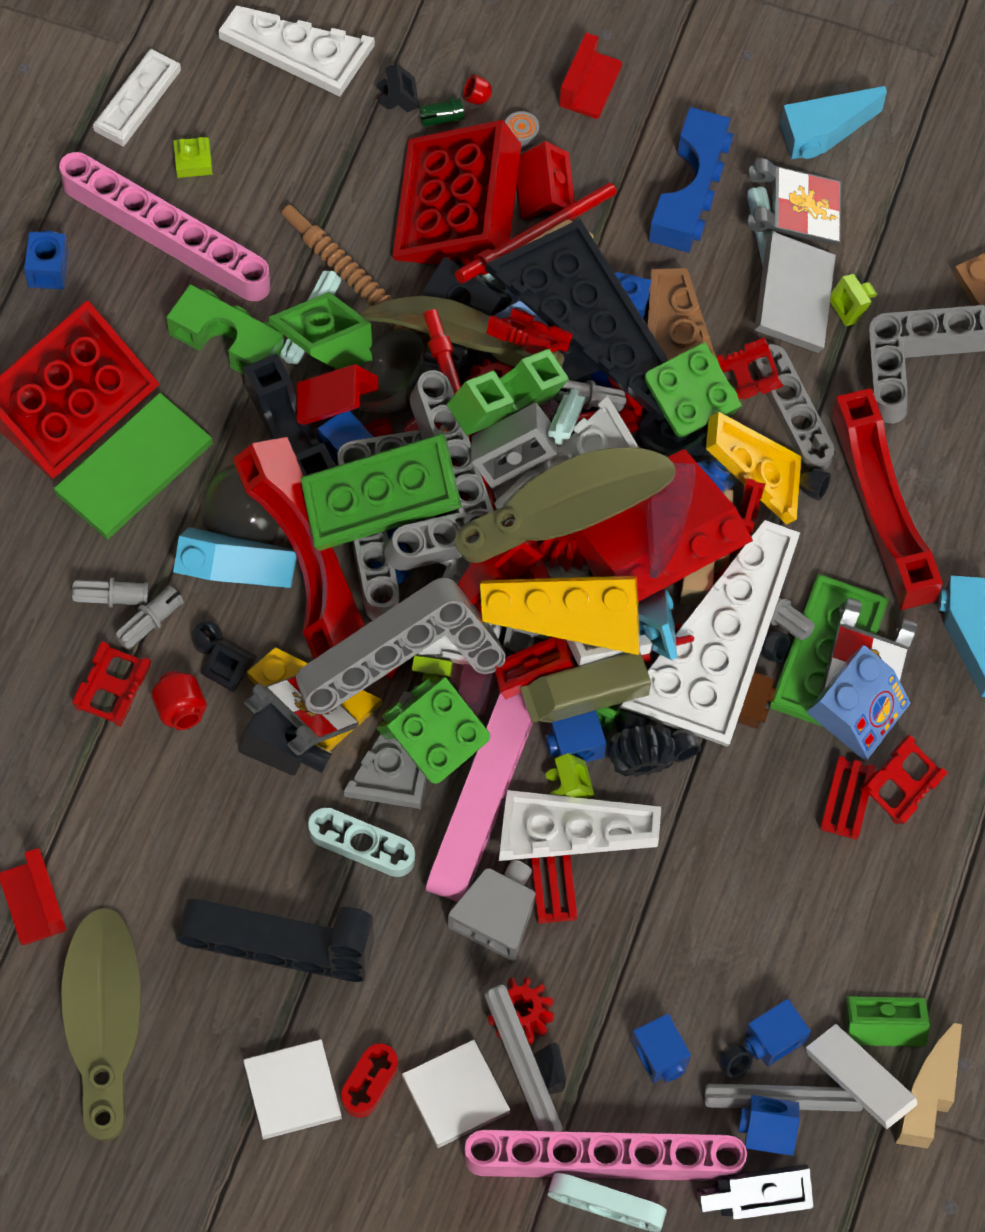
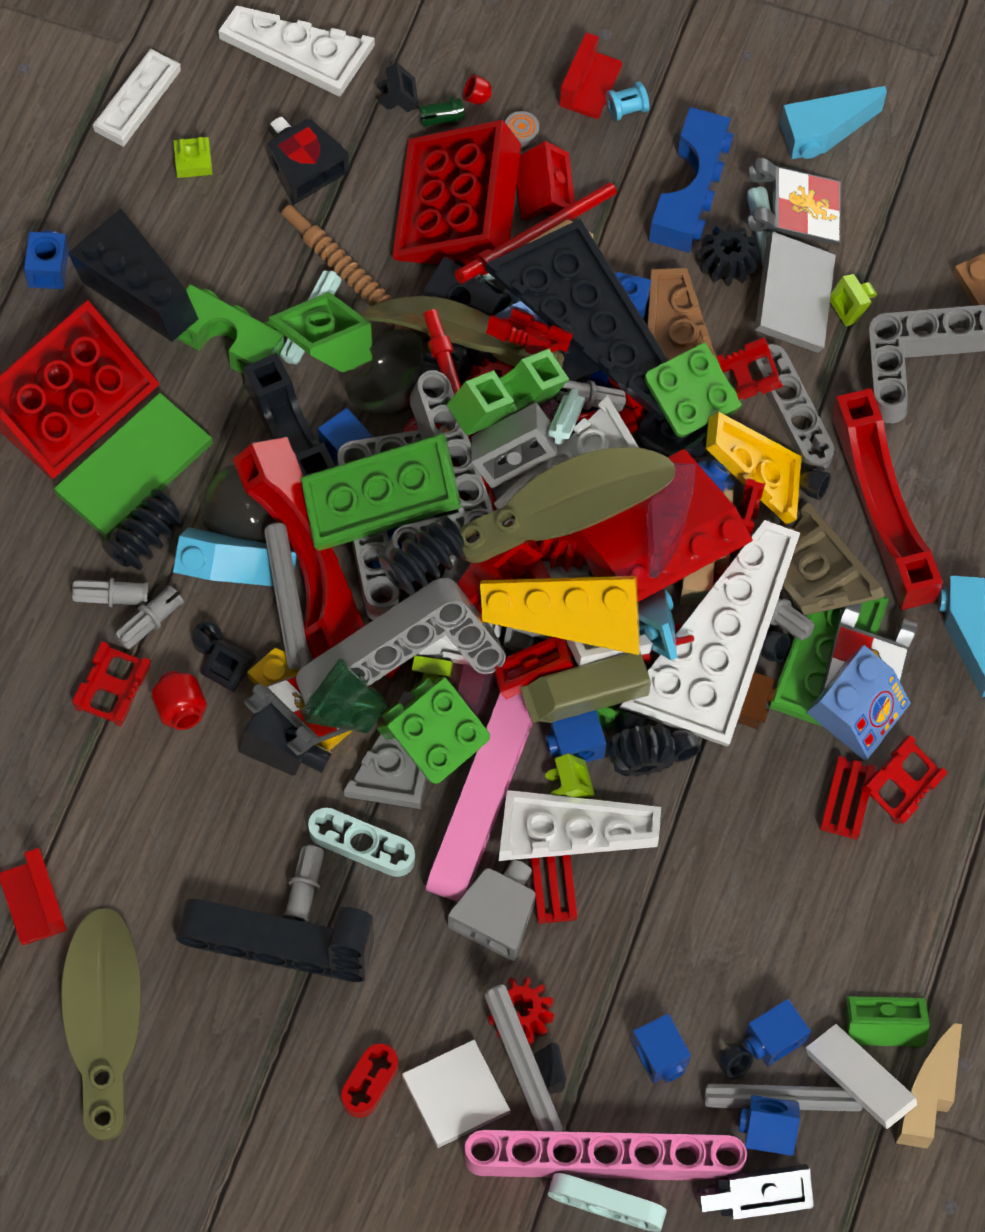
bright pink beam [59,152,270,301] -> none
white tile [243,1039,342,1140] -> none
red panel [297,364,378,425] -> none
red hinge [364,418,394,437] -> none
none -> black wedge [68,208,199,342]
none -> black piece [101,489,184,571]
none -> light grey axle [264,523,310,670]
none -> black torso [268,117,349,205]
none -> light grey axle [283,845,324,923]
none -> clear green wing [301,659,388,734]
none -> black piece [379,515,466,596]
none -> medium azure bush [605,81,650,122]
none -> black gear [698,223,760,287]
none -> dark tan wing [782,503,885,616]

